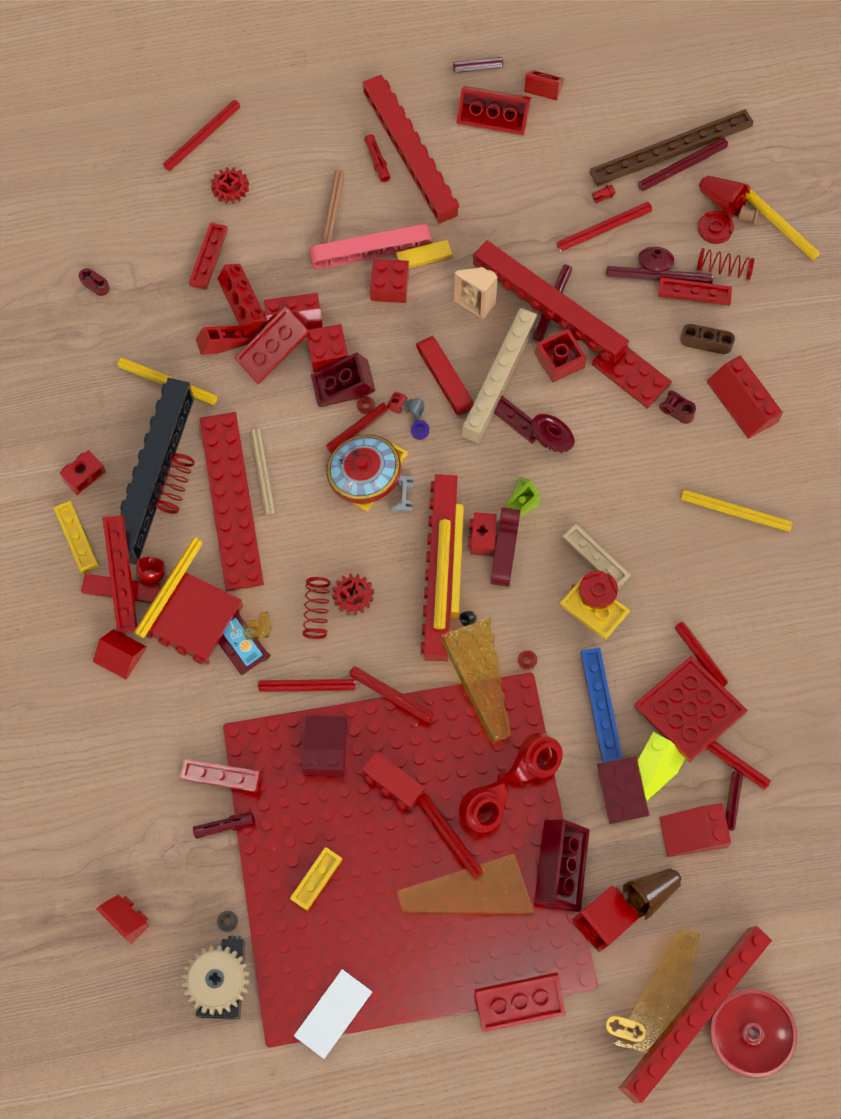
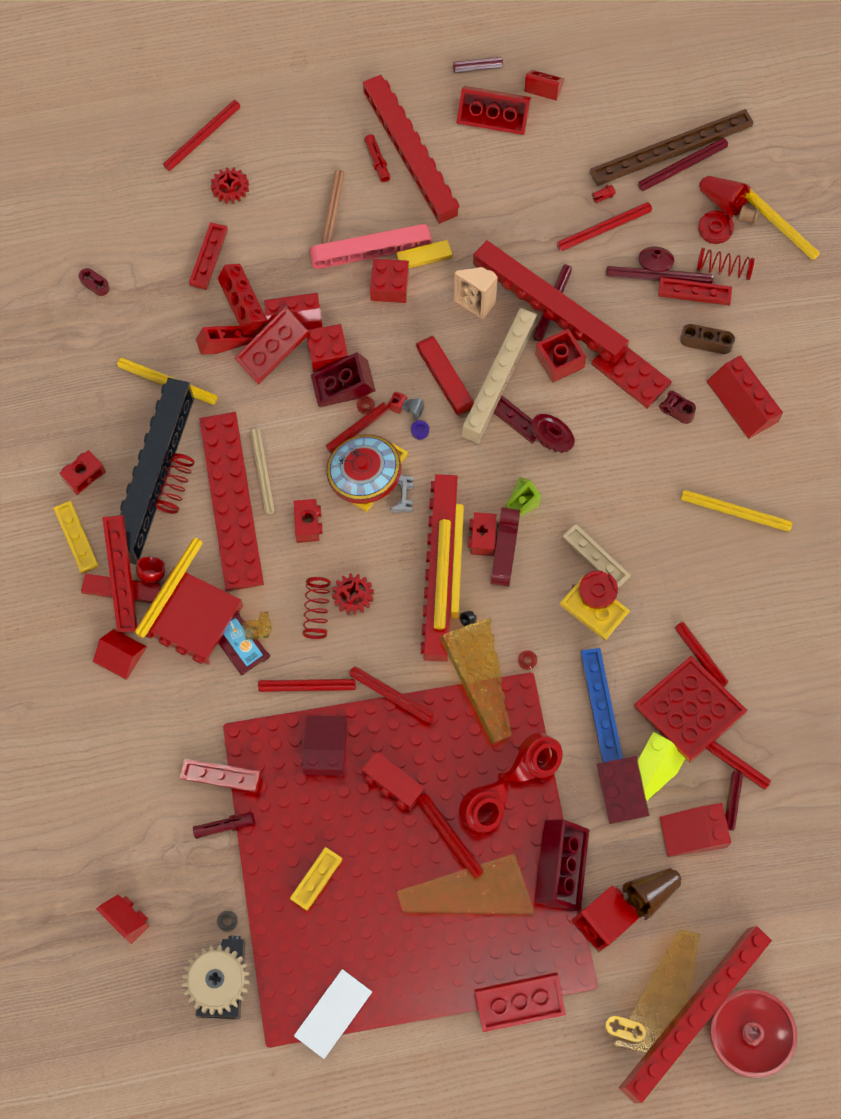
none -> red brick [293,499,323,543]

